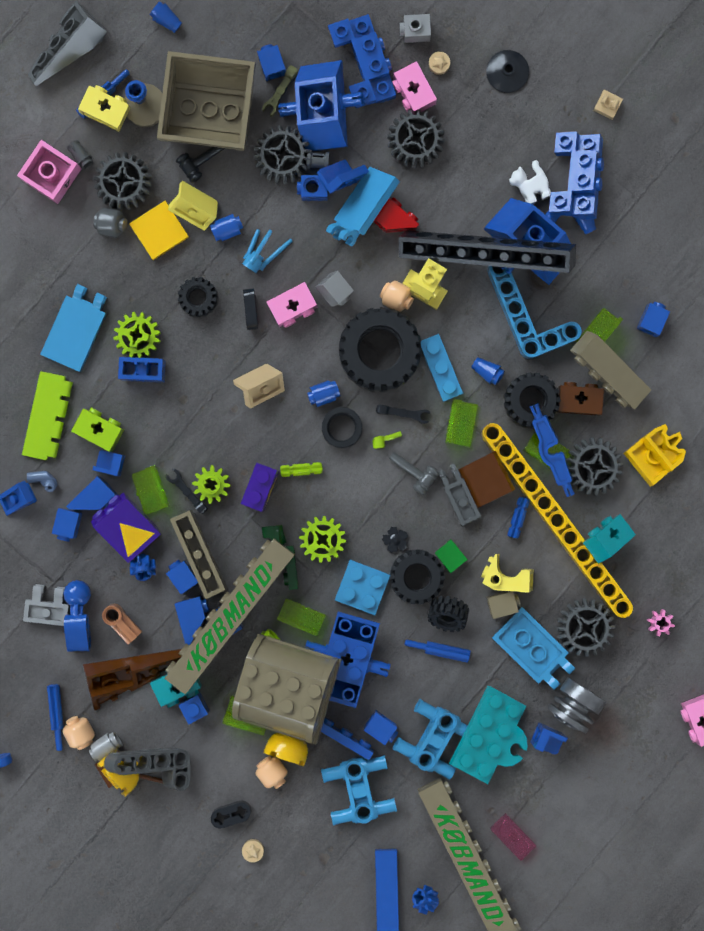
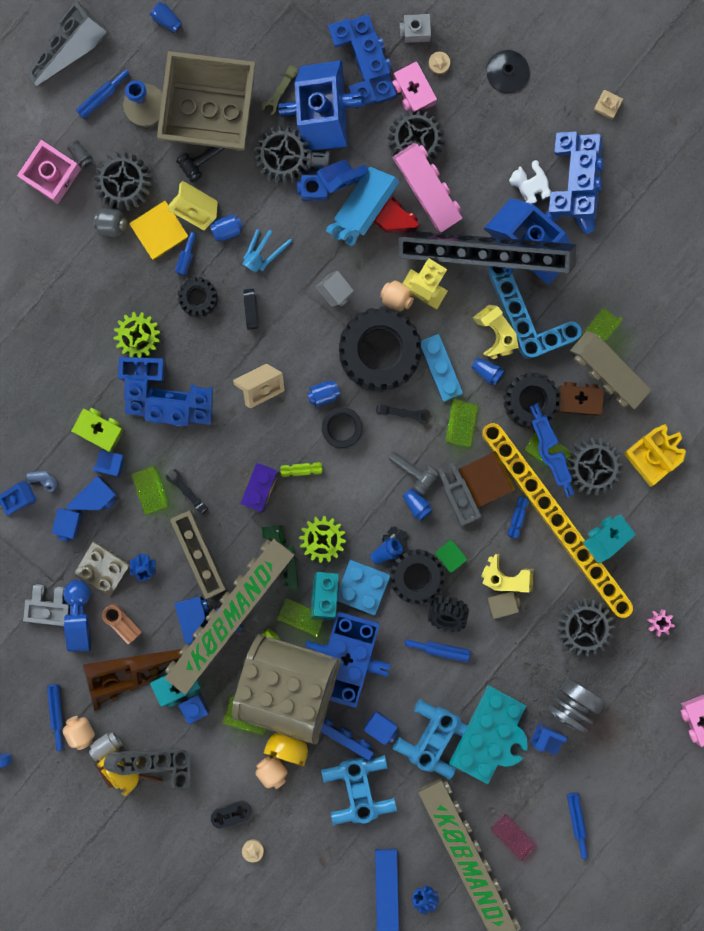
lime windscreen [22,371,73,461] -> none
dark azure tile [40,284,107,372] -> none
light yellow brick [78,85,130,132] -> none
dark purple brick [91,492,161,563] -> none
blue brick [166,560,198,594] -> none
lime gear [192,465,231,504] -> none
blue brick [257,44,286,82] -> none
bright pink brick [267,282,317,328] -> none
lime hand [373,431,402,449] -> none
dark azure tile [492,607,575,690] -> none
blue brick [636,302,670,337] -> none
none -> dark tan hinge [74,541,130,597]
none -> blue bracket [124,376,213,426]
none -> blue axle [174,231,196,276]
none -> teal brick [310,572,338,620]
none -> blue cone [370,538,403,564]
none -> bright pink brick [392,143,462,233]
none -> blue cone [402,488,433,521]
none -> light yellow tile [472,305,519,359]
none -> blue axle [566,792,588,859]

